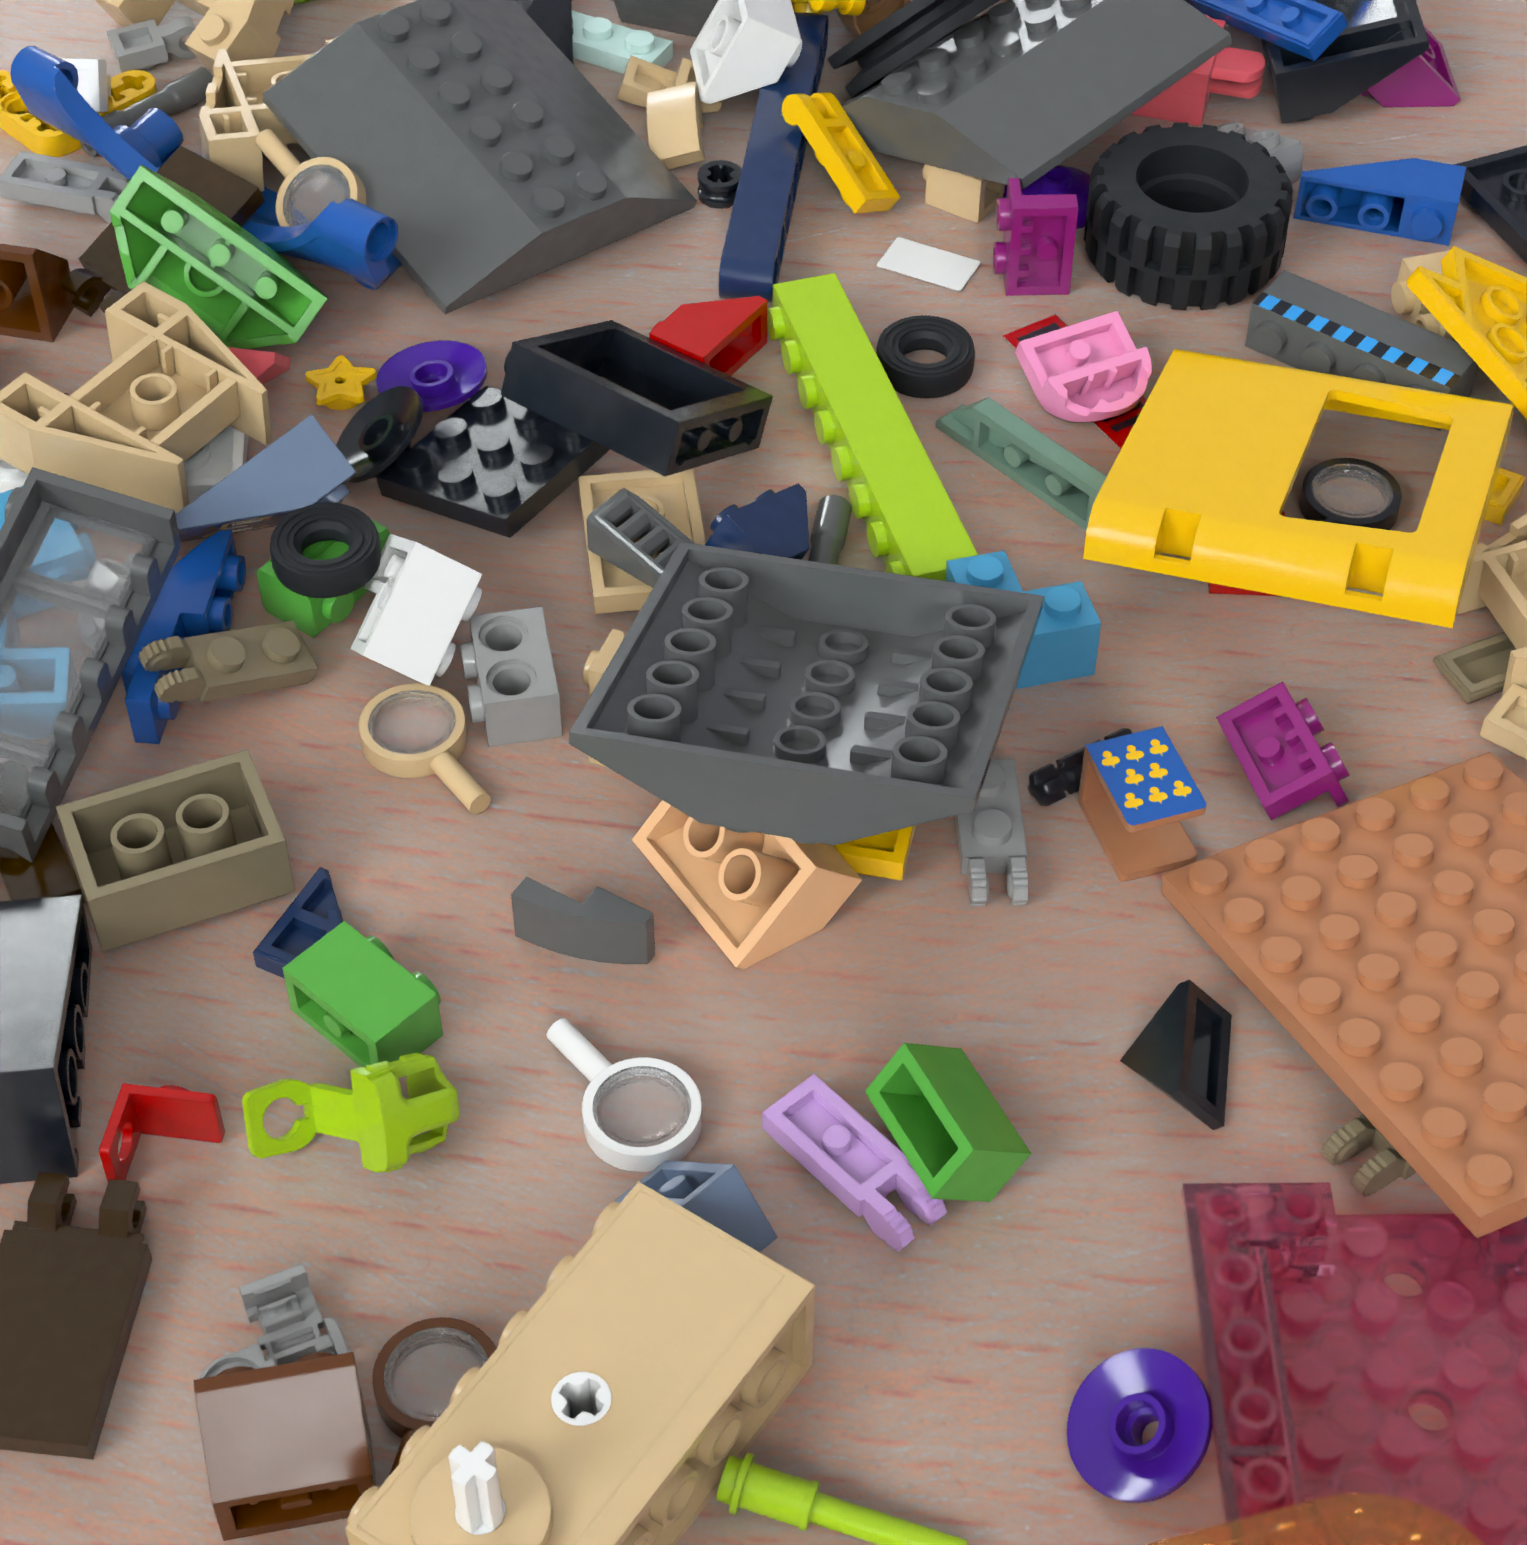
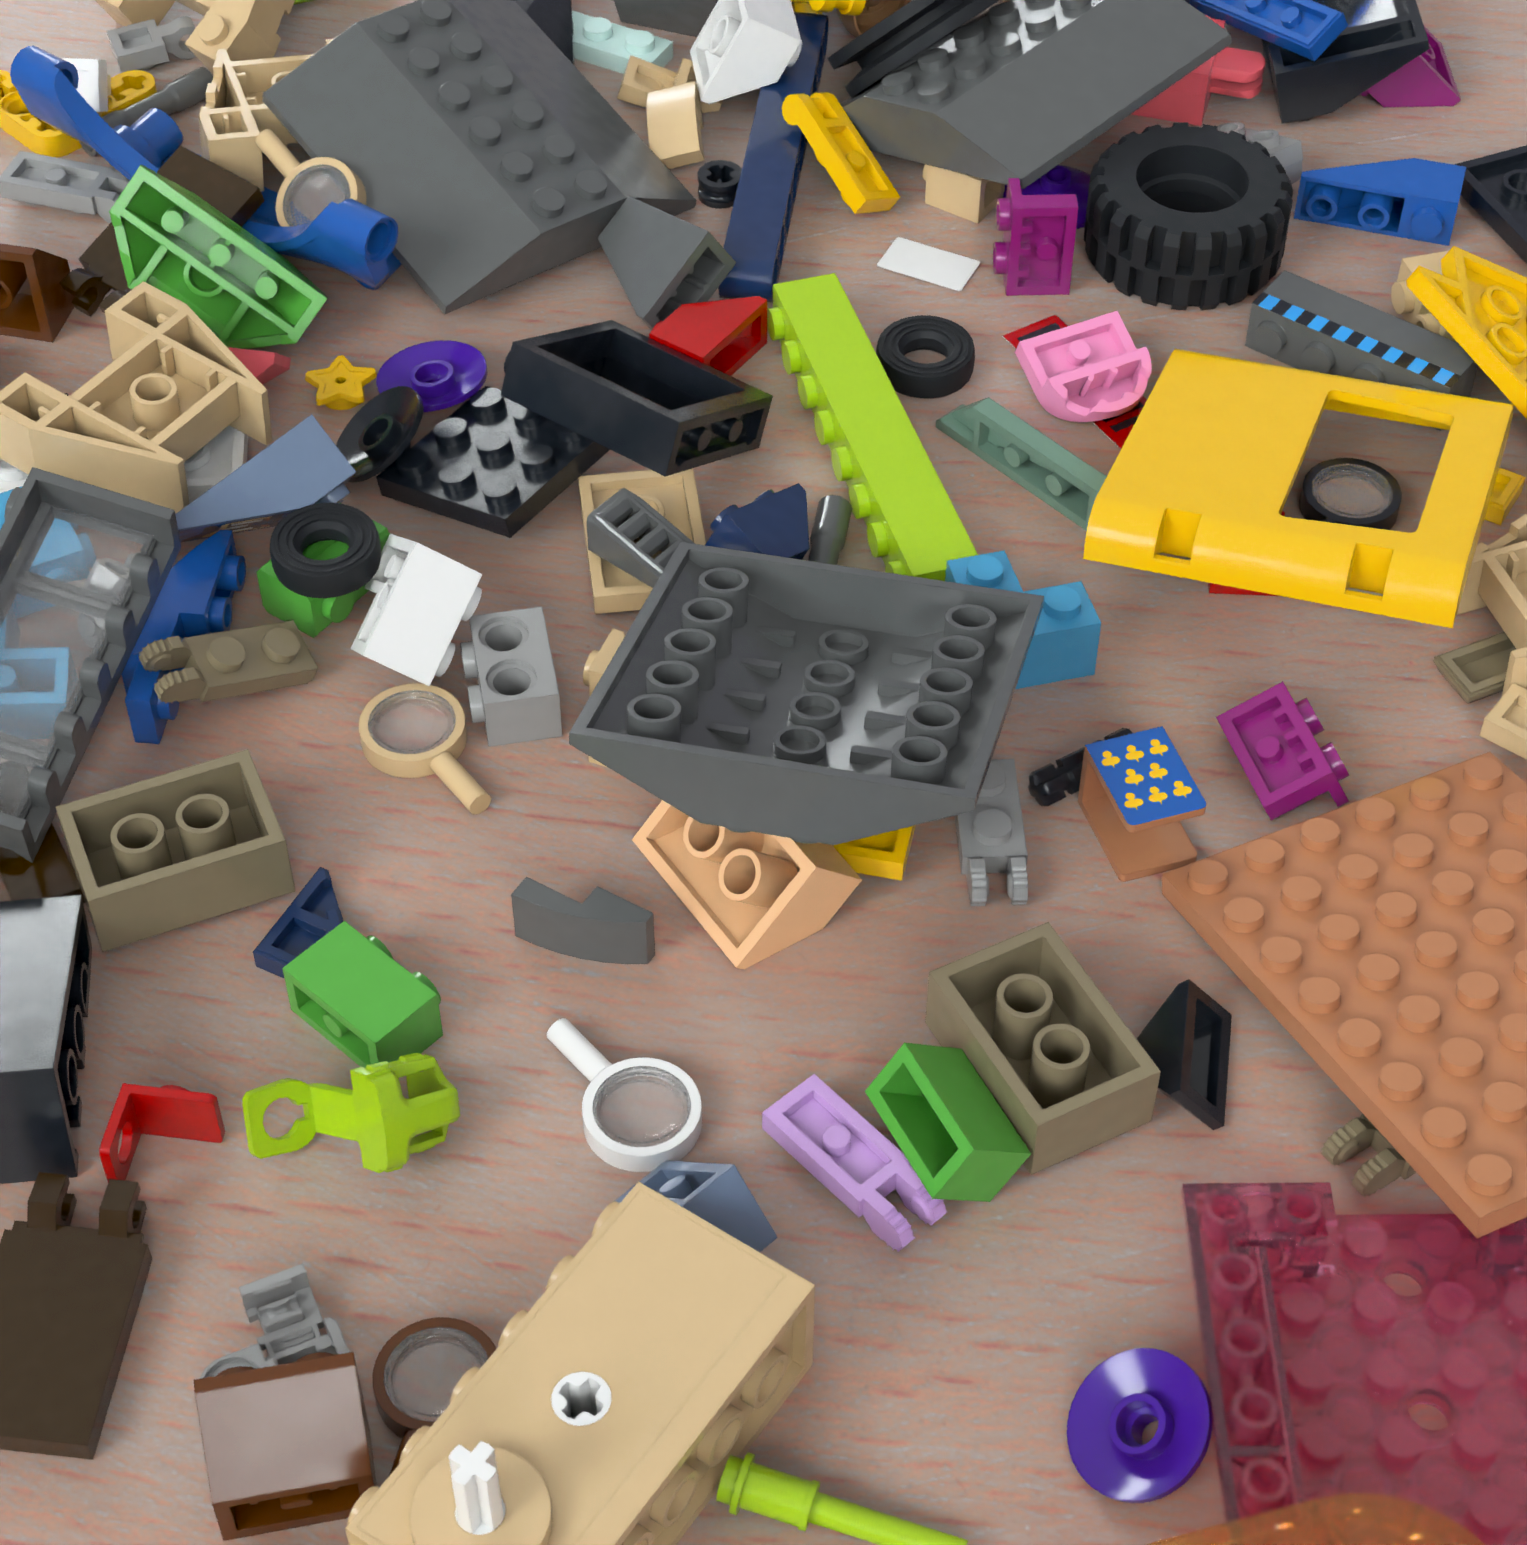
none -> dark grey slope [598,196,736,330]
none -> dark tan brick [925,922,1161,1175]

